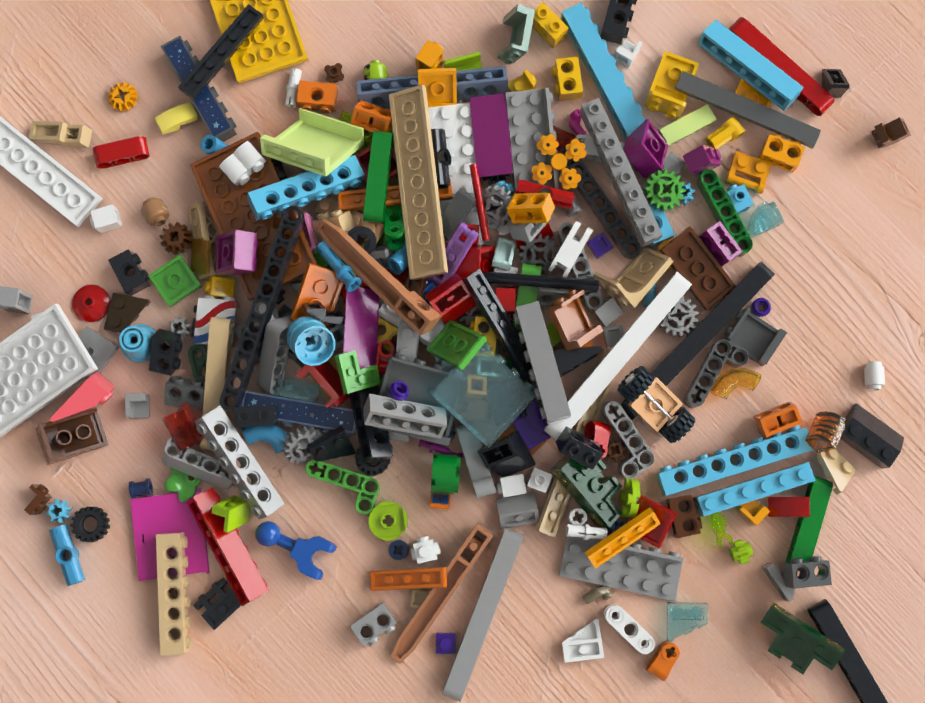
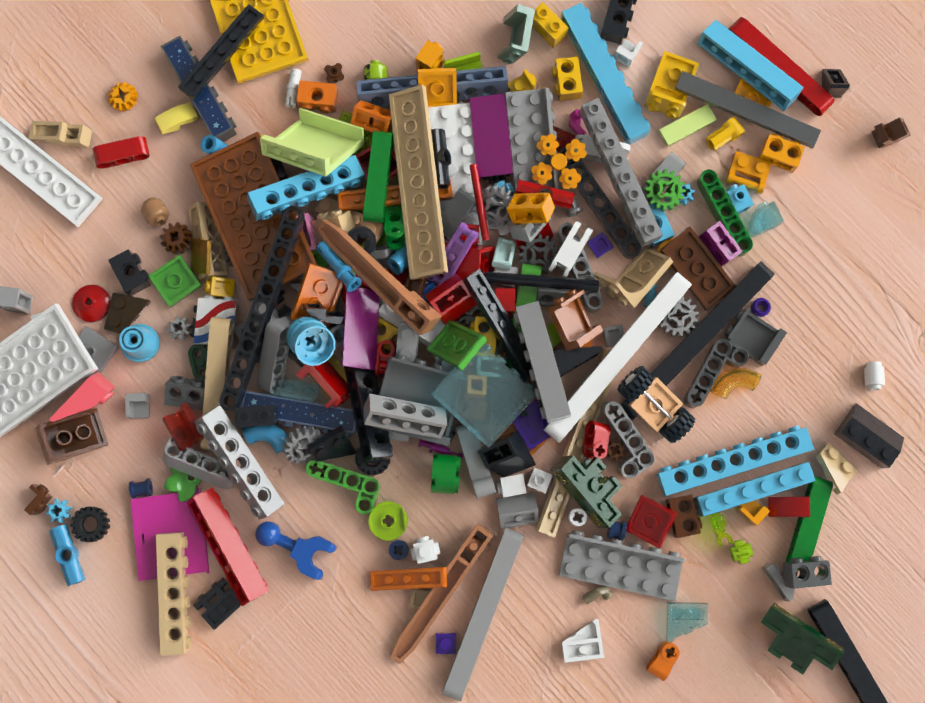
white brick [90,204,123,233] -> none
black brick [149,329,183,376] -> none
lime panel [212,495,250,533] -> none
magenta slope [216,230,258,274] -> none
white brick [219,141,266,186] -> none
bright green plate [335,350,381,394] -> none
light grey brick [350,602,397,646] -> none
dark purple plate [389,381,409,401] -> none
slope [430,493,451,510] -> none
black brick [555,426,604,470] -> none
white pin [566,524,607,540] -> none
light orange plate [584,508,660,569] -> none
light grey panel [594,297,623,327] -> none
white piece [603,604,655,654] -> none
lime plate [619,478,640,518] -> none
magenta slope [623,119,668,177] -> none
magenta brick [683,145,722,175] -> none
orange brick [753,402,803,437] -> none
clear orange brick [805,411,847,453] -> none

